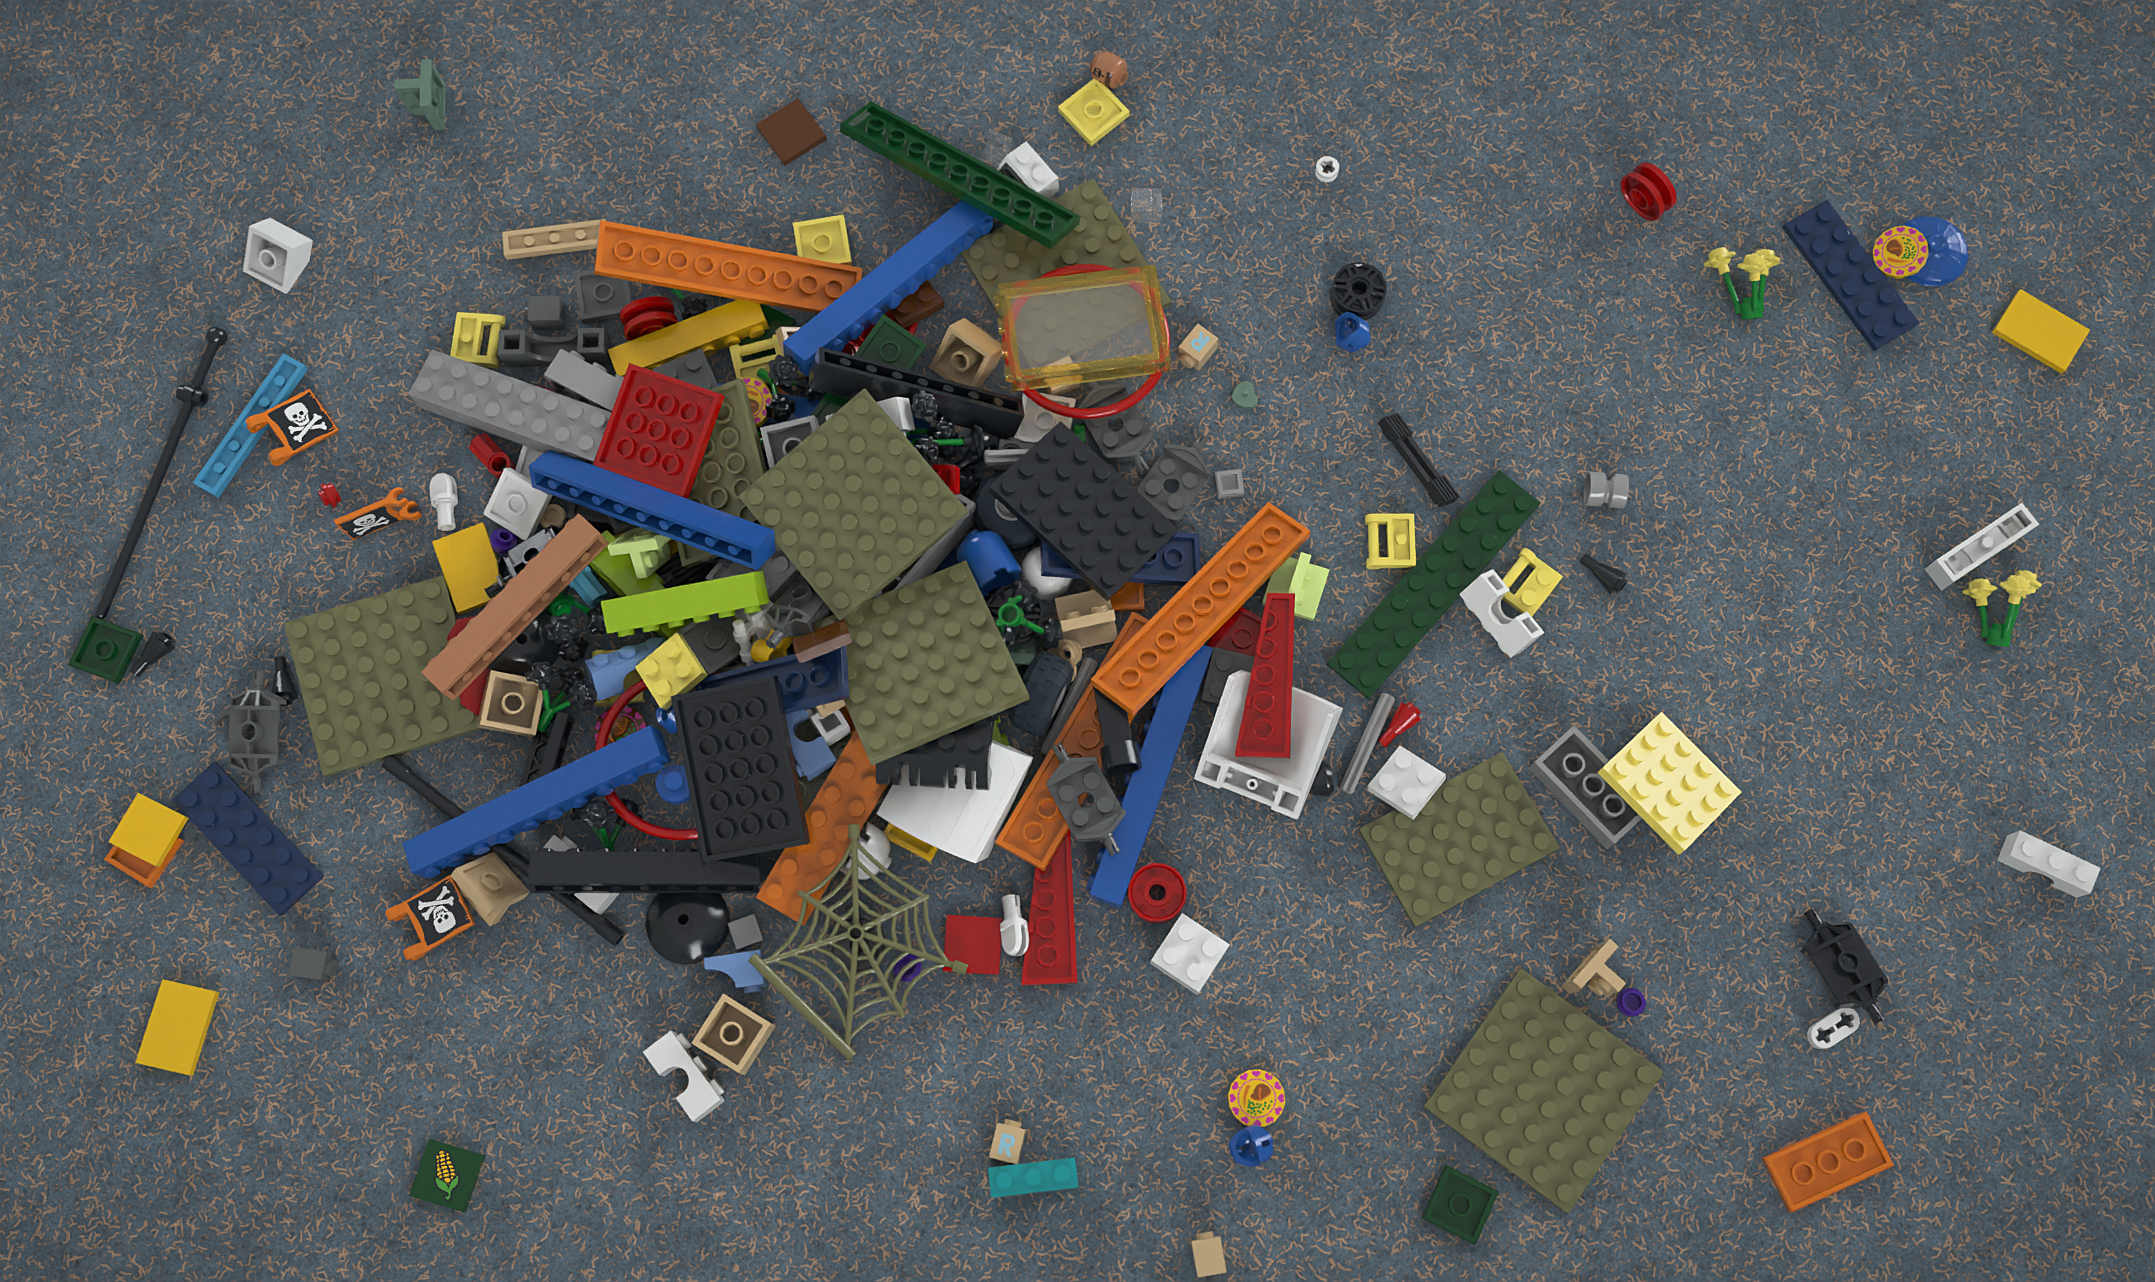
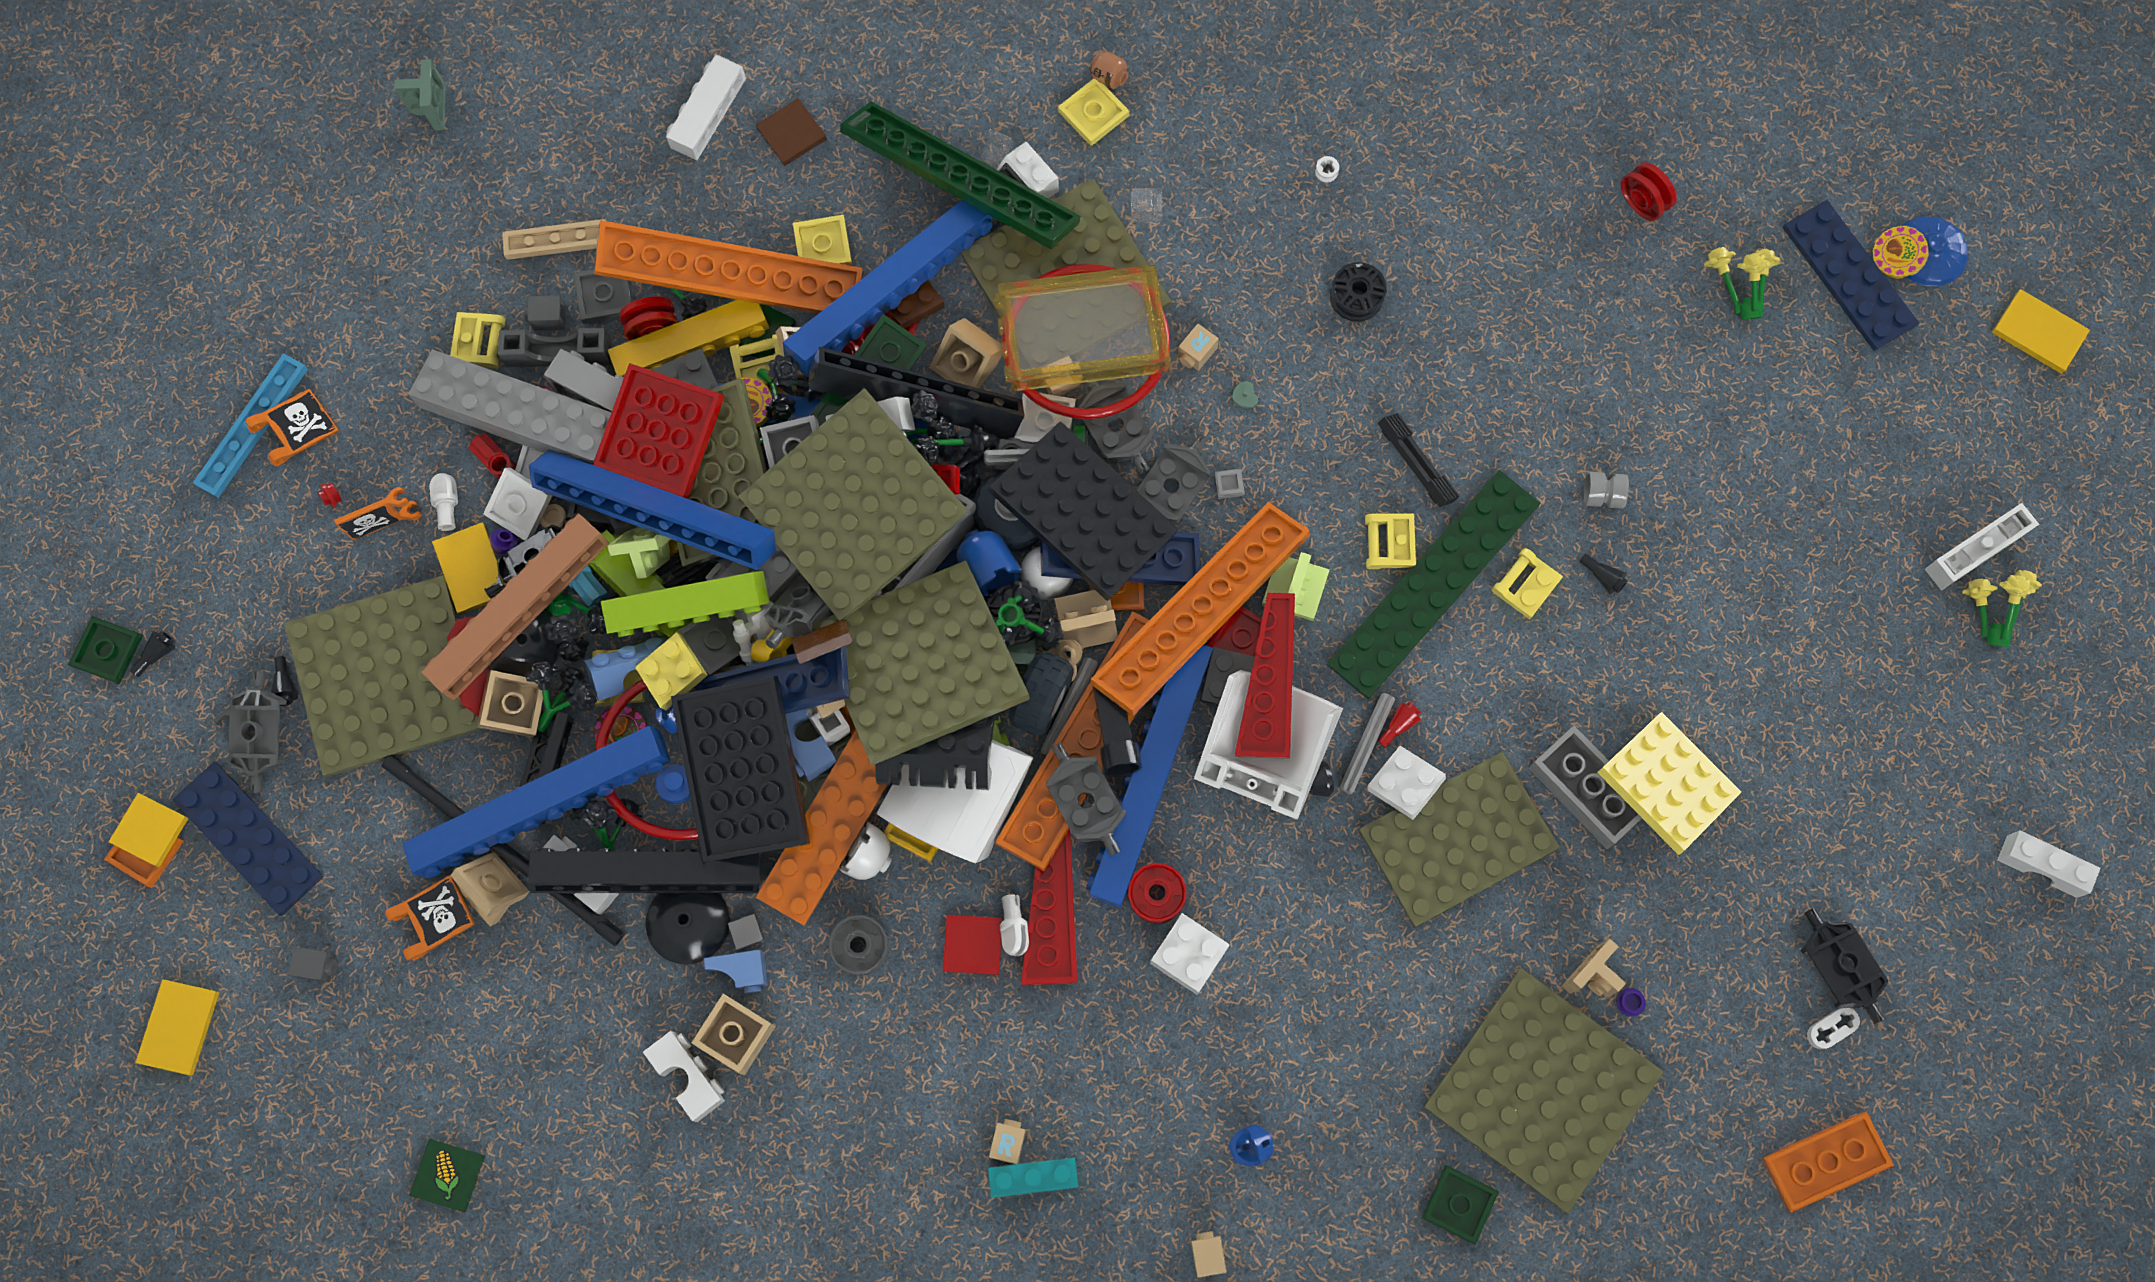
black bar [95,327,228,619] -> none
white slope [243,218,313,294] -> none
olive animal [748,824,968,1060] -> none
dark purple plate [893,954,921,982] -> none
tile [1228,1069,1285,1127] -> none
blue piece [1335,312,1371,352] -> none
white arch [1459,569,1544,658] -> none
none -> white brick [666,55,746,160]

